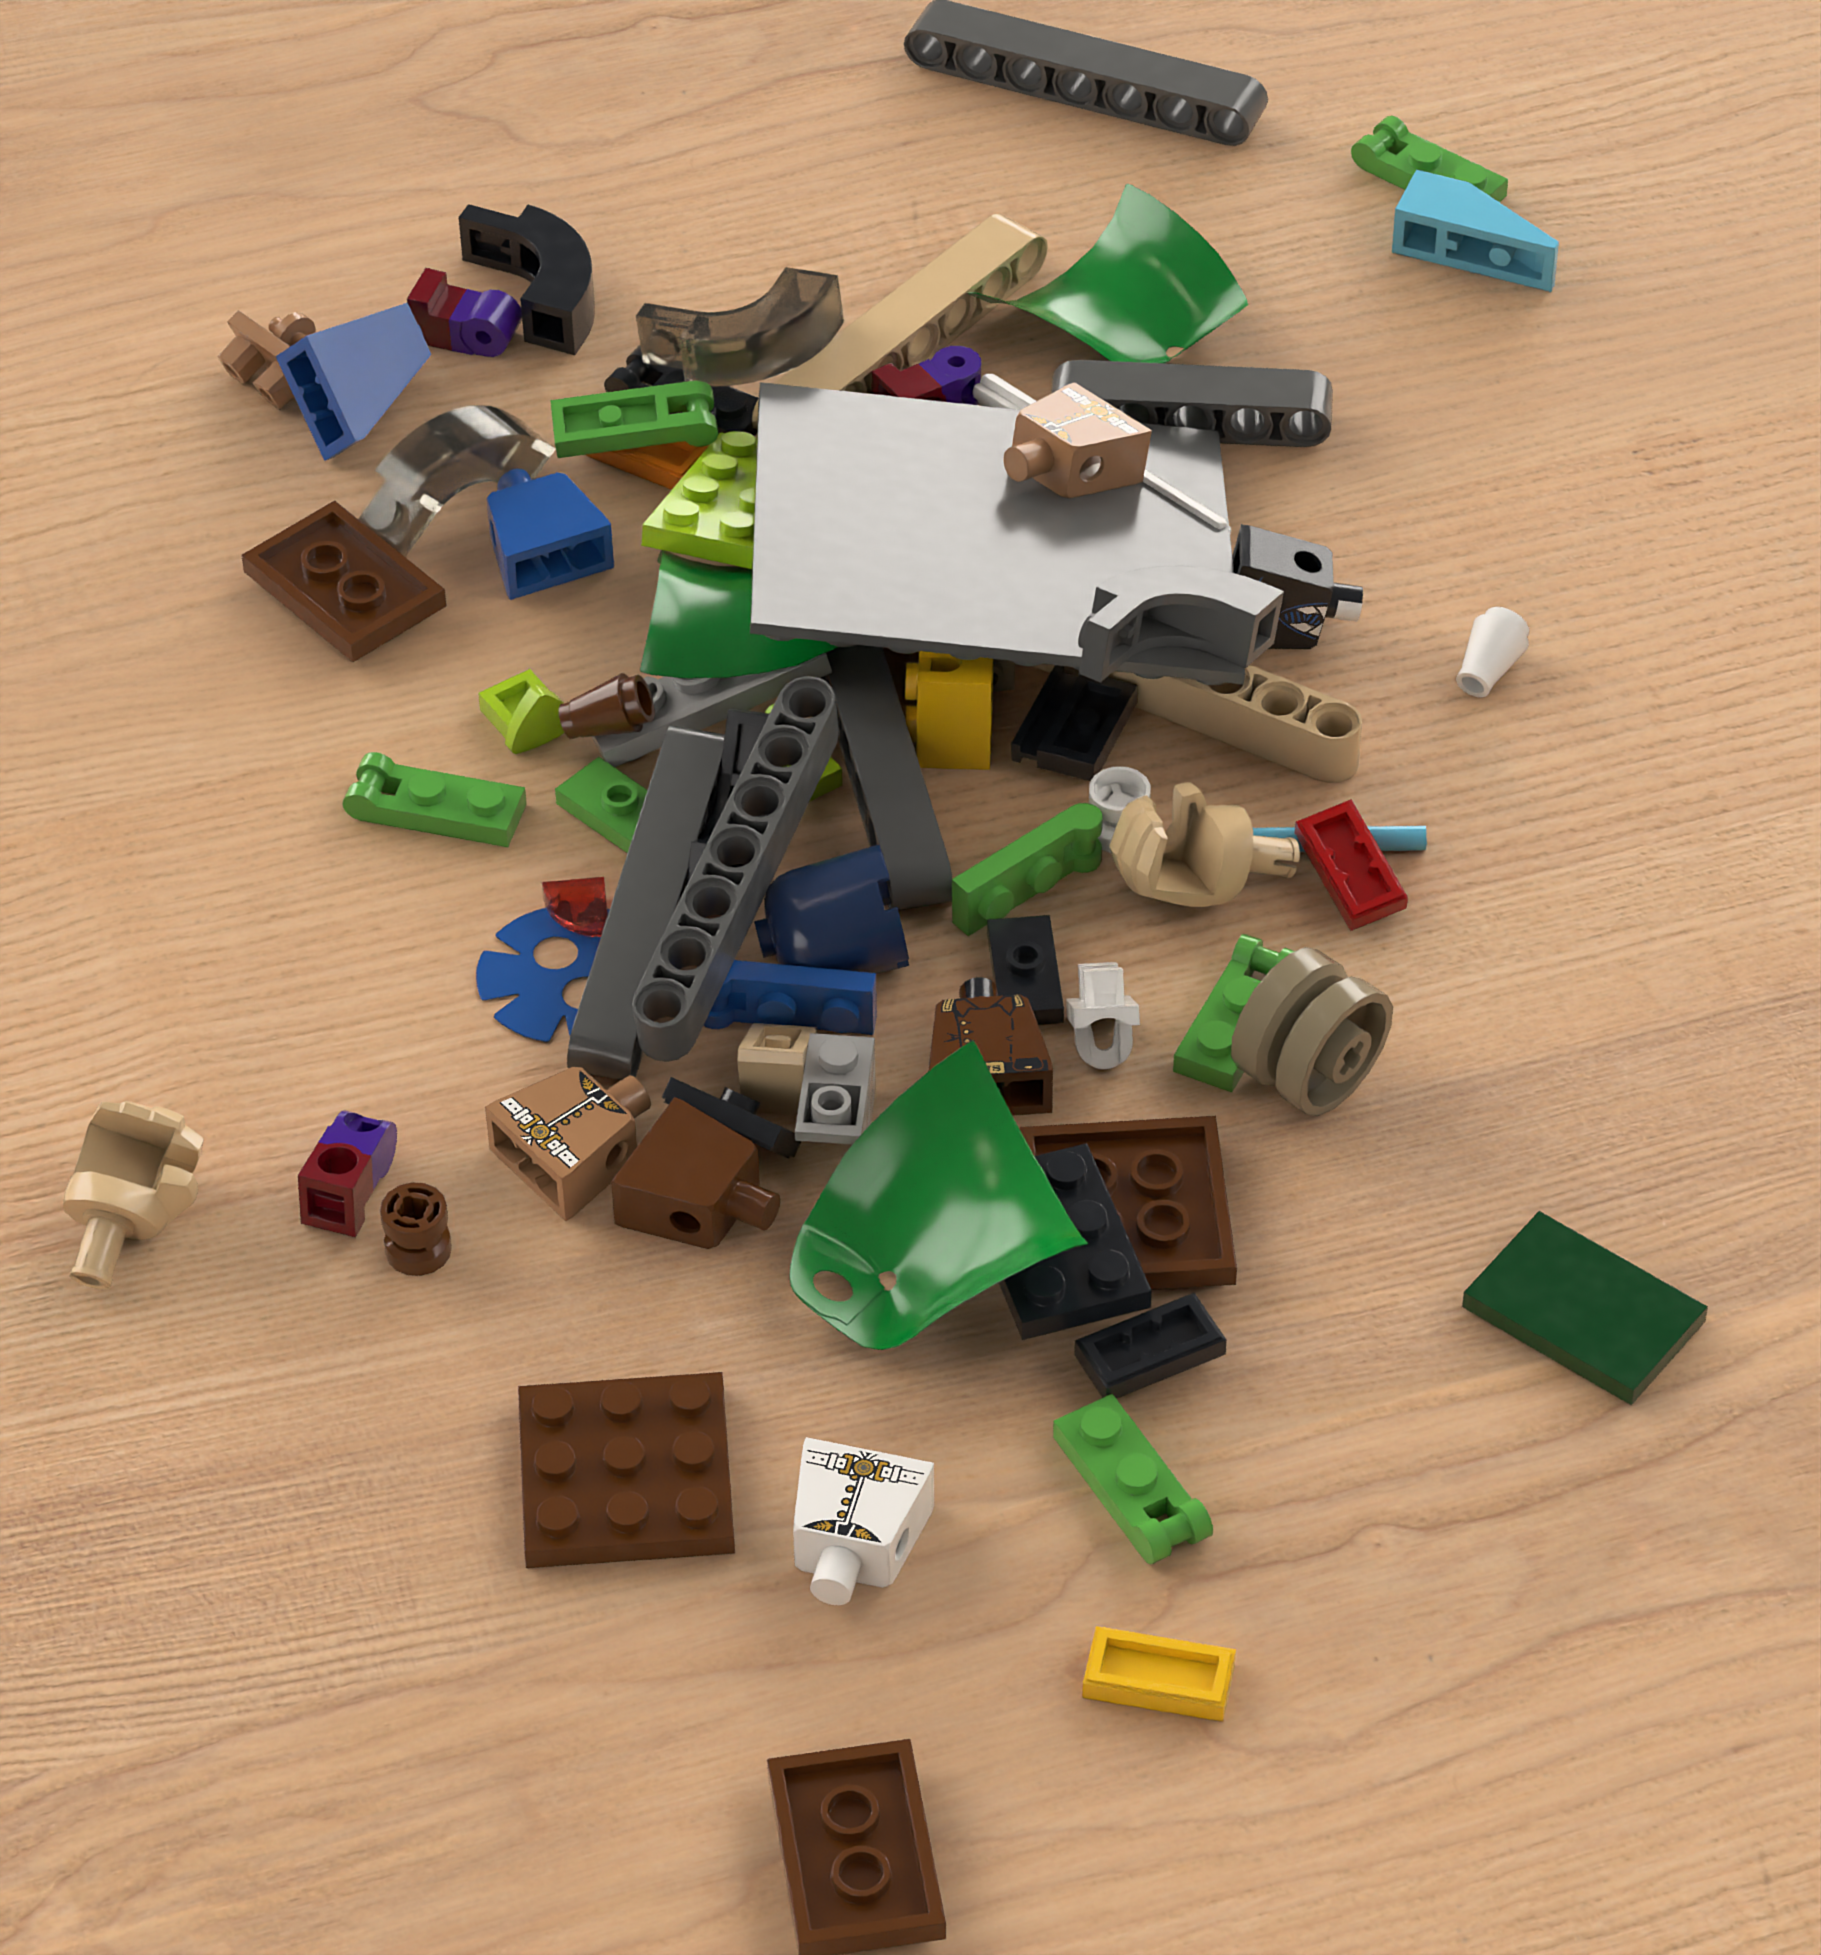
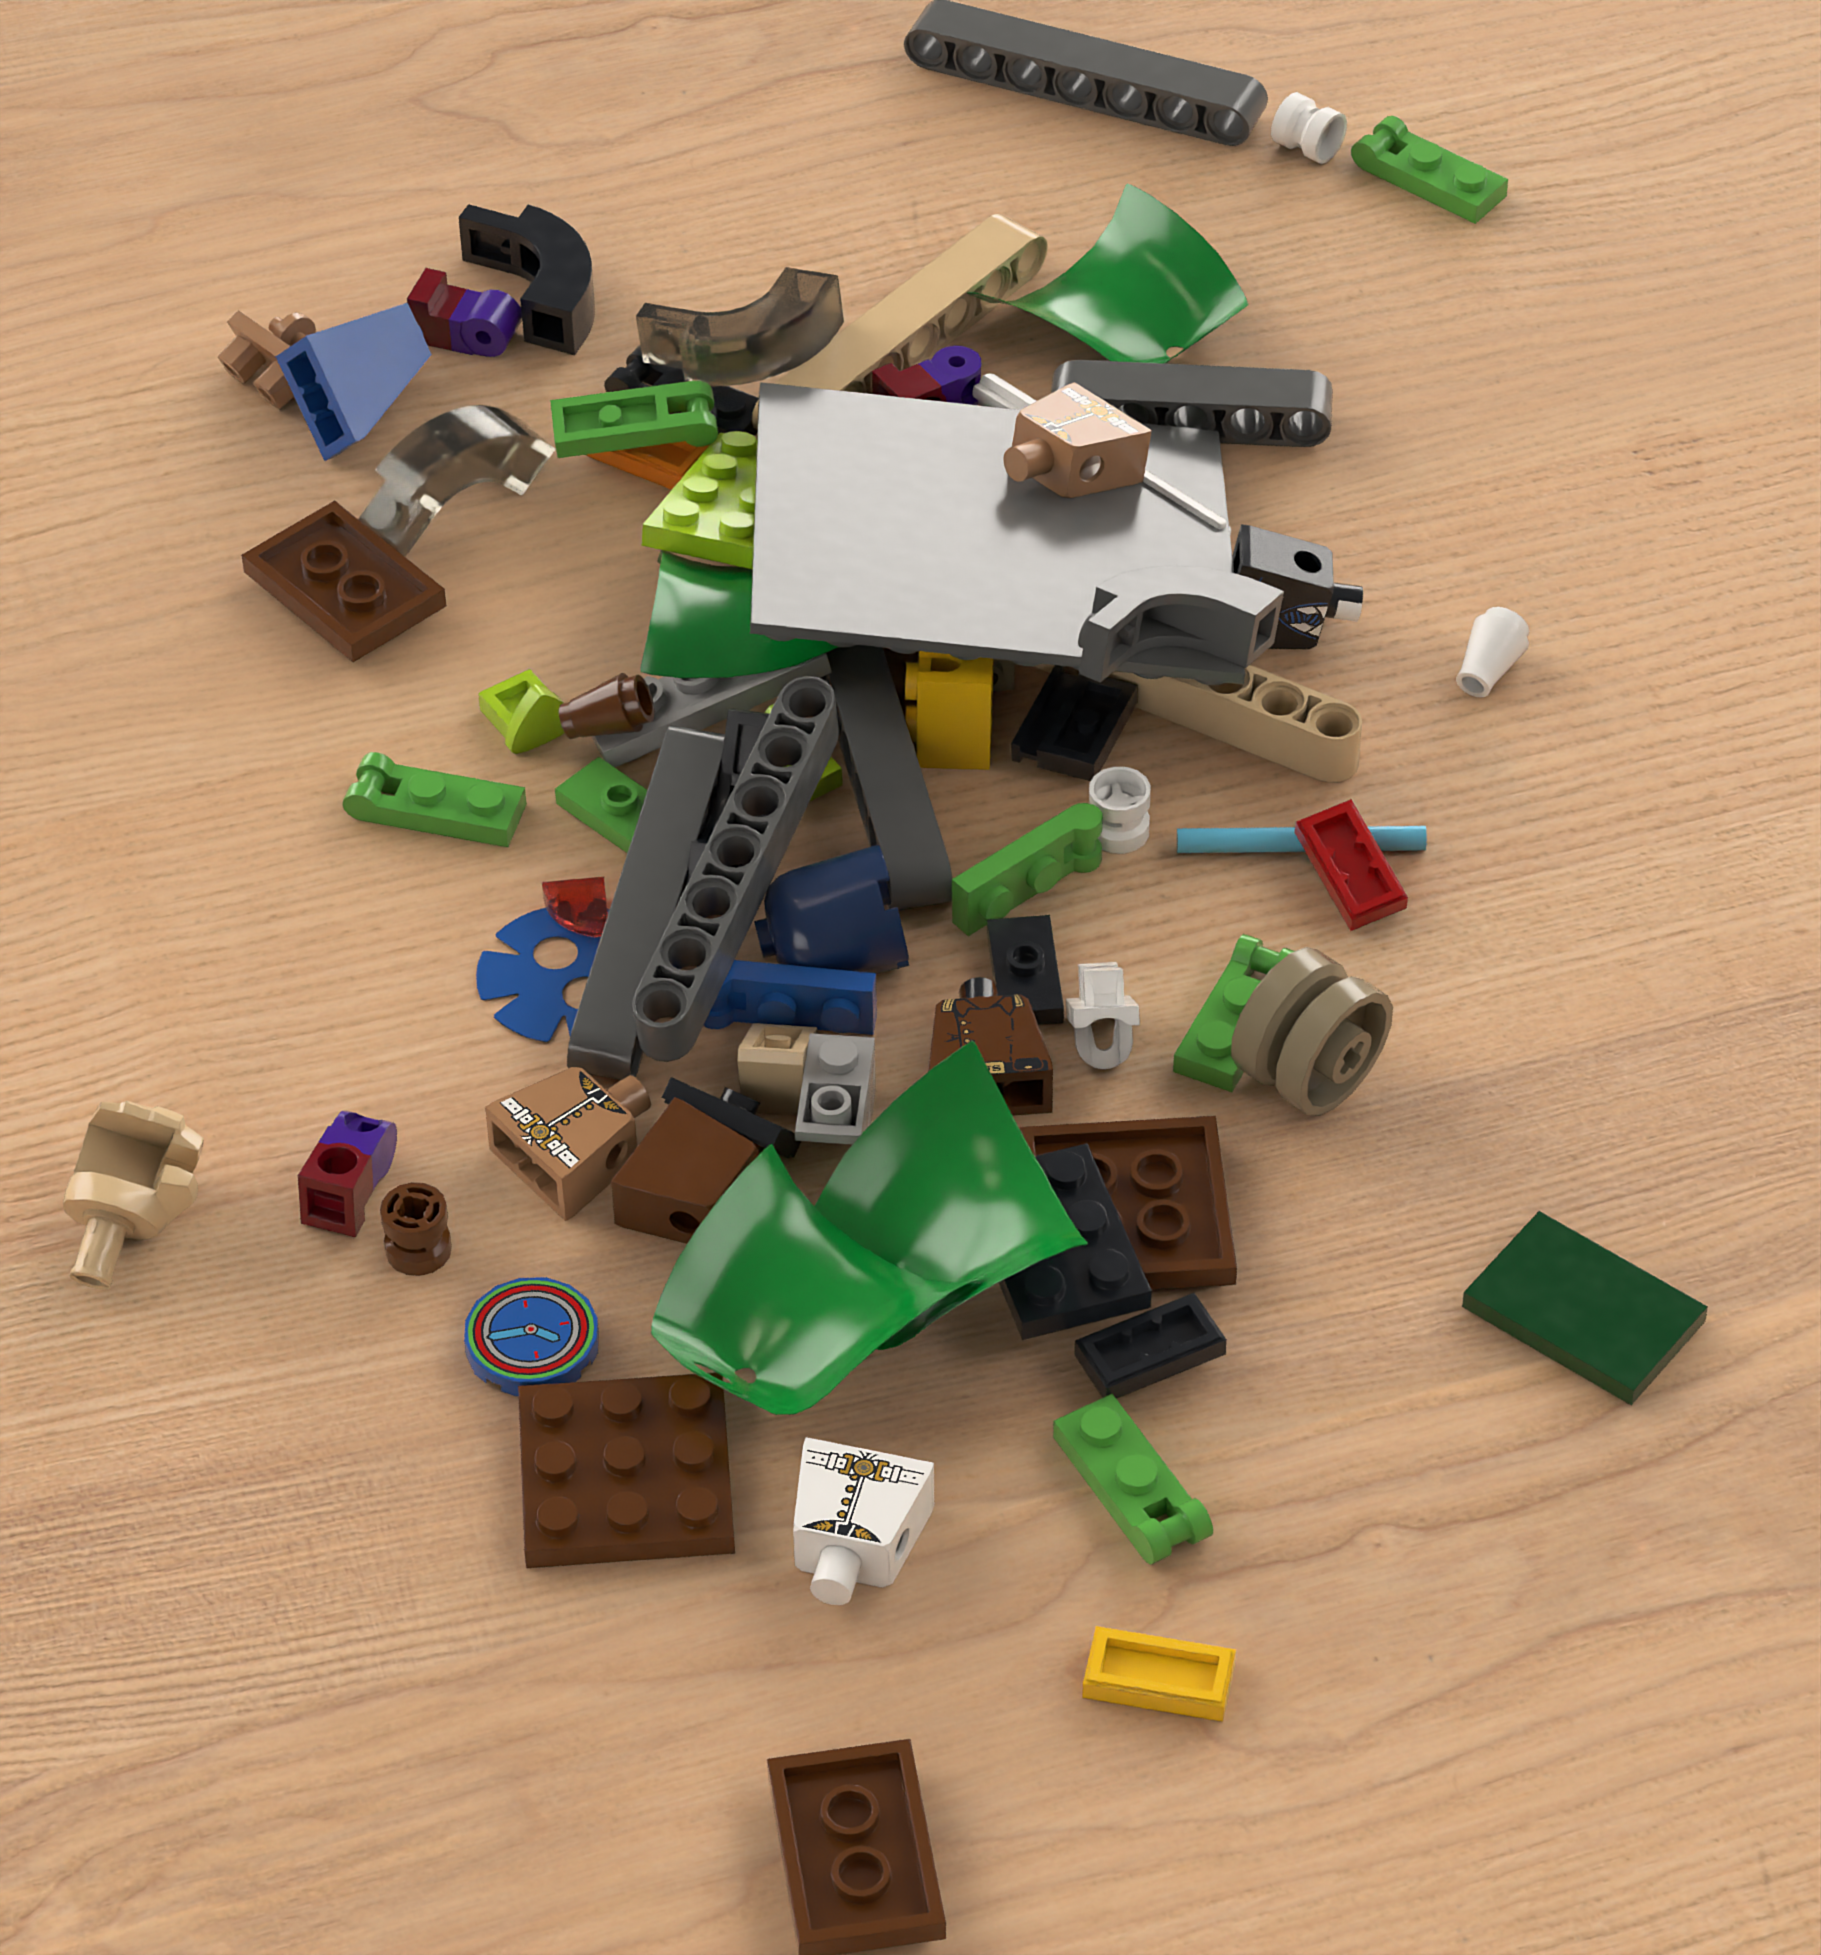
blue torso [486,469,614,600] -> none
tan piece [1109,782,1300,907] -> none
medium azure slope [1392,170,1559,292] -> none
none -> tile [464,1277,599,1396]
none -> green piece [651,1144,985,1415]
none -> white wheel [1271,92,1347,164]

